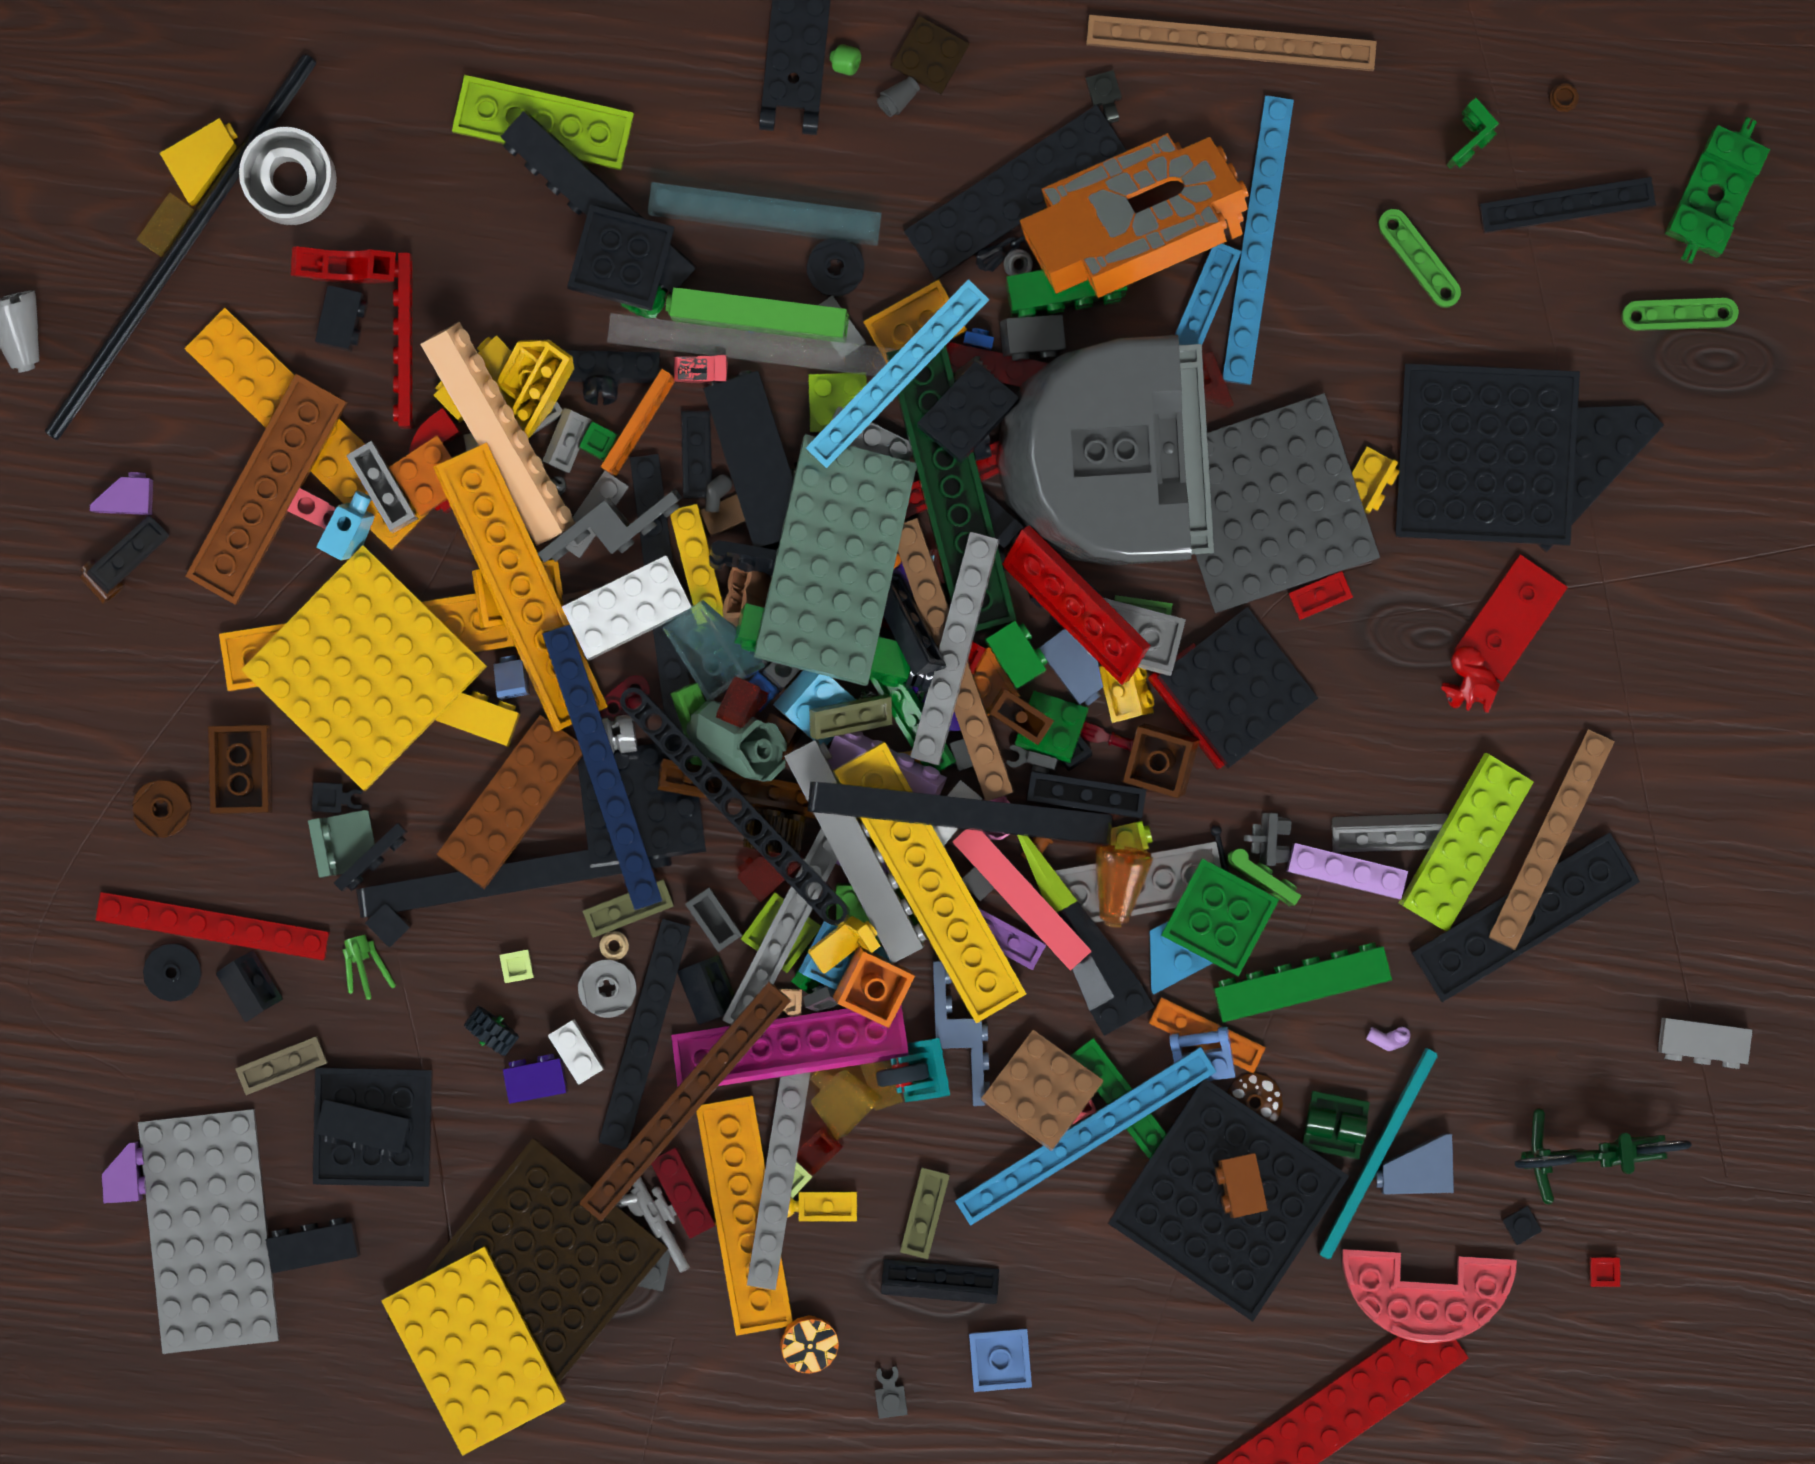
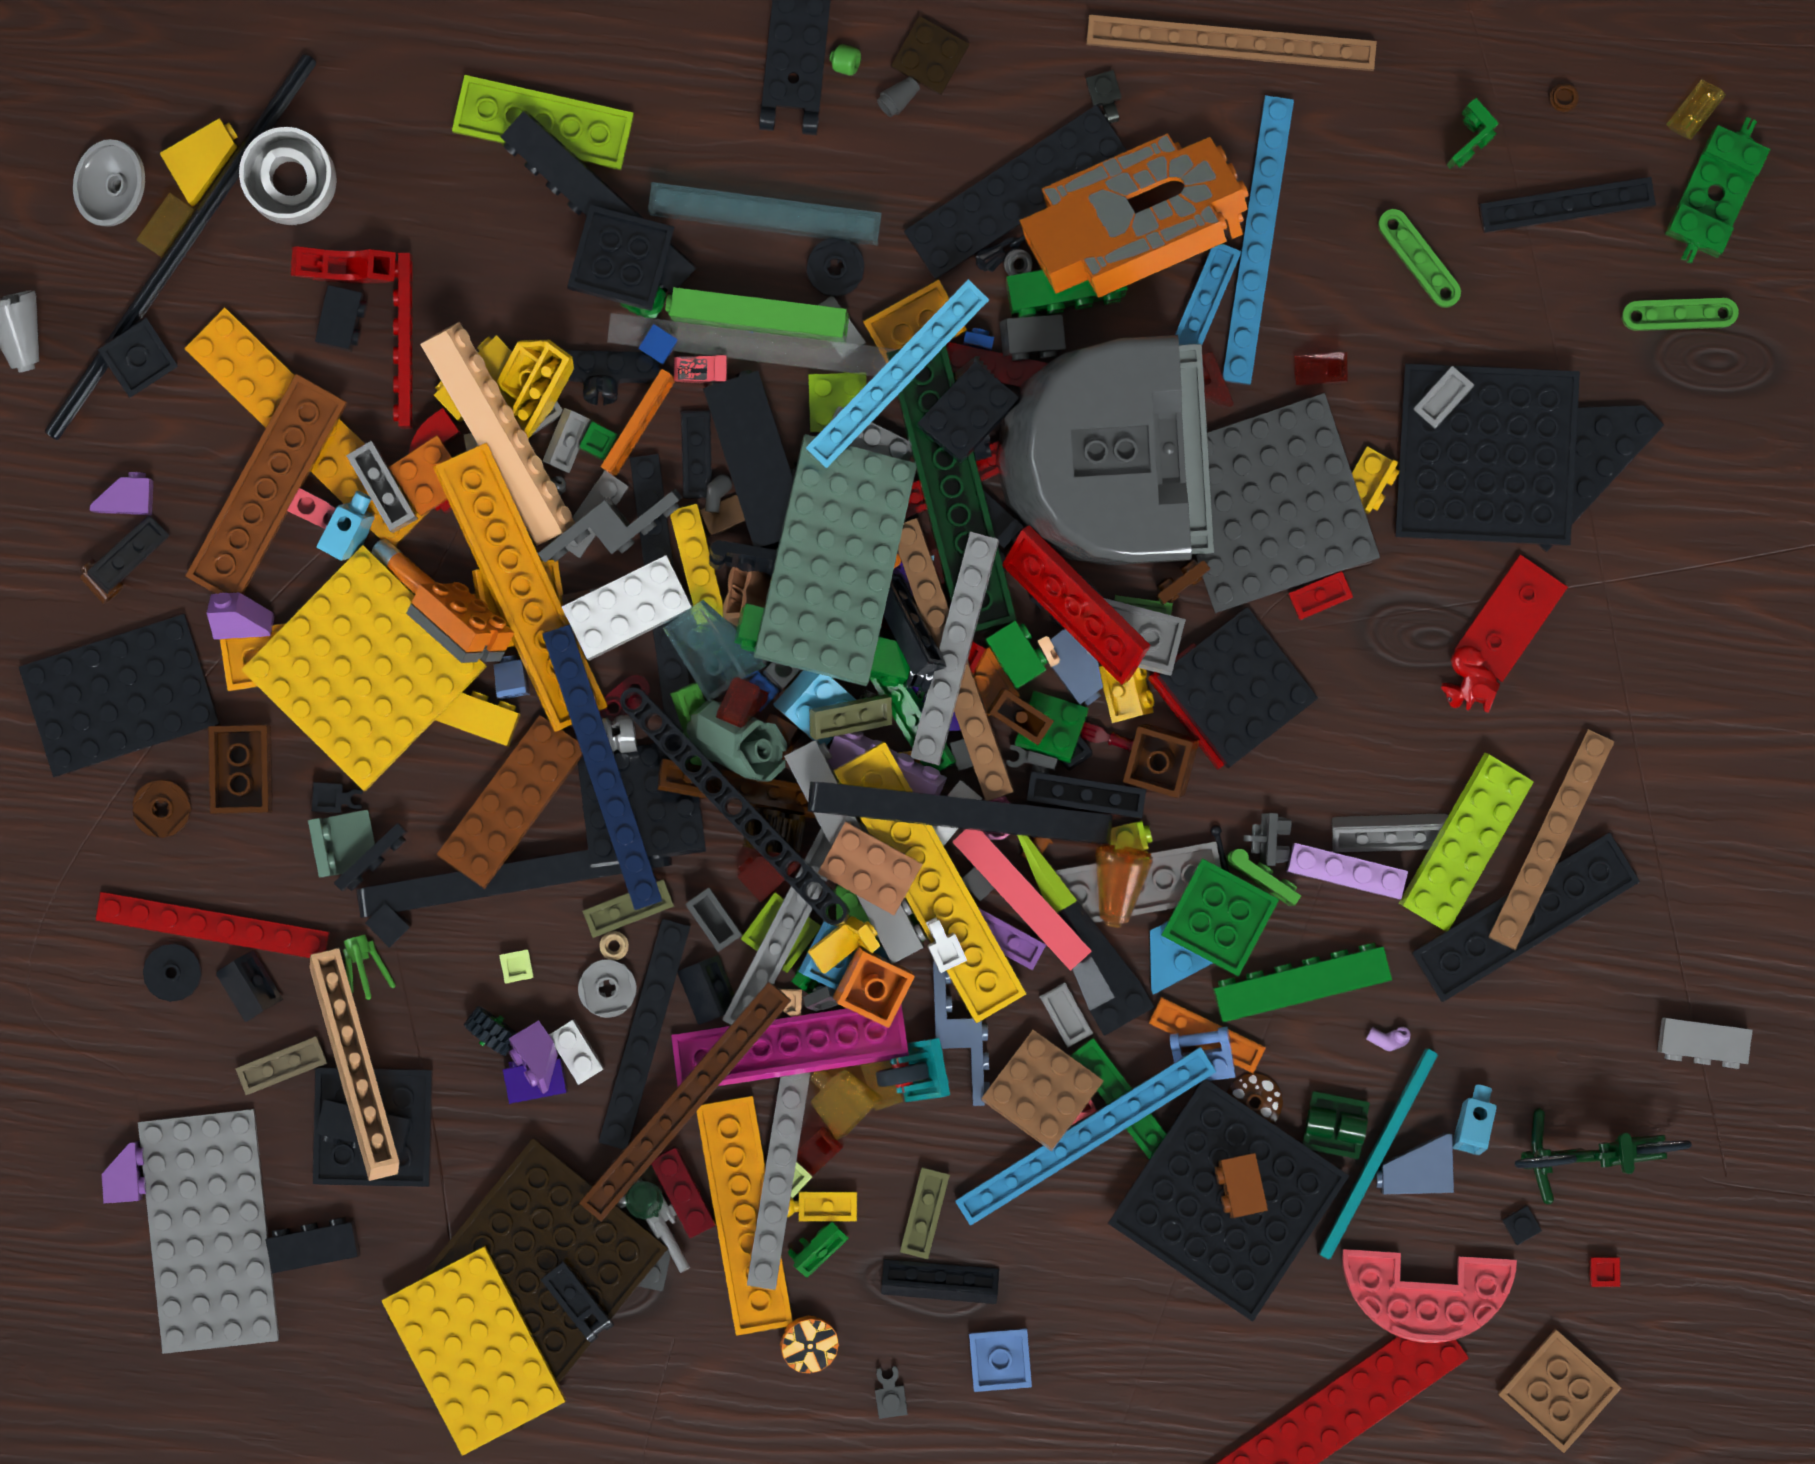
none -> black plate [19,614,220,777]
none -> light grey dish [73,139,145,227]
none -> black plate [97,317,178,398]
none -> medium lavender slope [207,593,274,639]
none -> light nougat brick [309,948,399,1181]
none -> orange piece [372,539,515,663]
none -> medium lavender slope [509,1020,558,1094]
none -> black plate [540,1260,614,1343]
none -> clear green piece [625,1181,663,1220]
none -> blue tile [638,324,679,364]
none -> green plate [788,1222,849,1278]
none -> nougat plate [818,821,923,915]
none -> white plate [926,917,967,973]
none -> light nougat tile [1037,636,1060,667]
none -> light grey tile [1039,983,1093,1047]
none -> reddish brown plate [1156,560,1210,605]
none -> clear red slope [1295,352,1348,386]
none -> light grey tile [1414,366,1474,429]
none -> medium azure torso [1452,1085,1497,1155]
none -> medium nougat plate [1498,1329,1621,1453]
none -> clear yellow plate [1666,79,1726,140]

